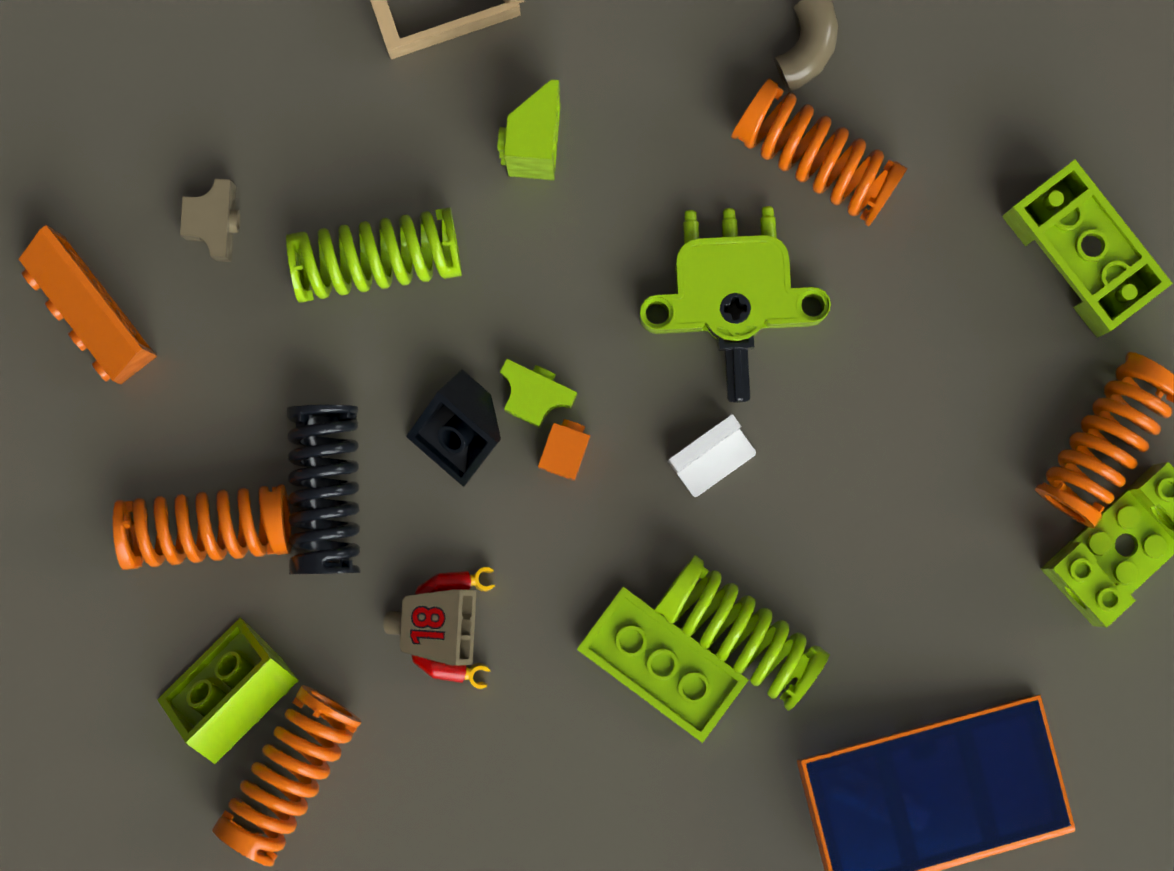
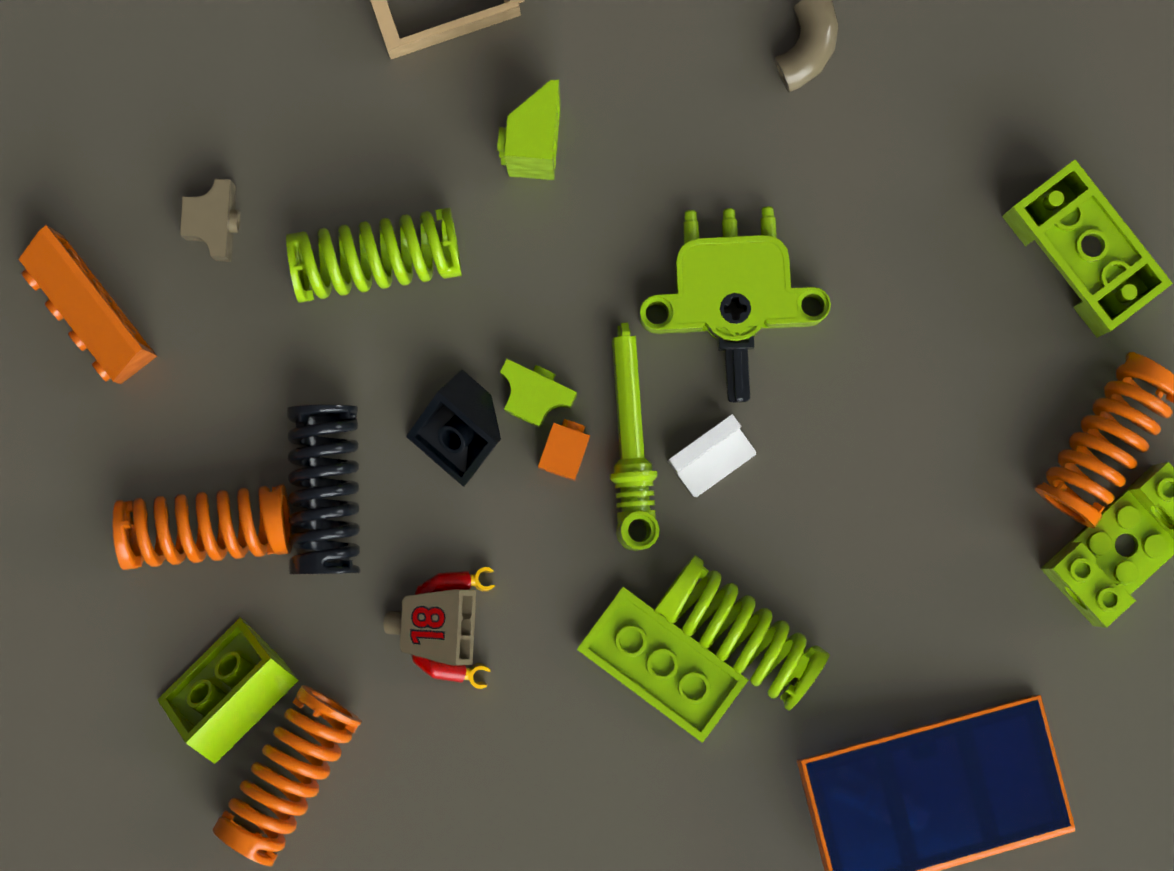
orange piece [731,78,908,227] -> none
none -> lime piece [609,323,660,551]

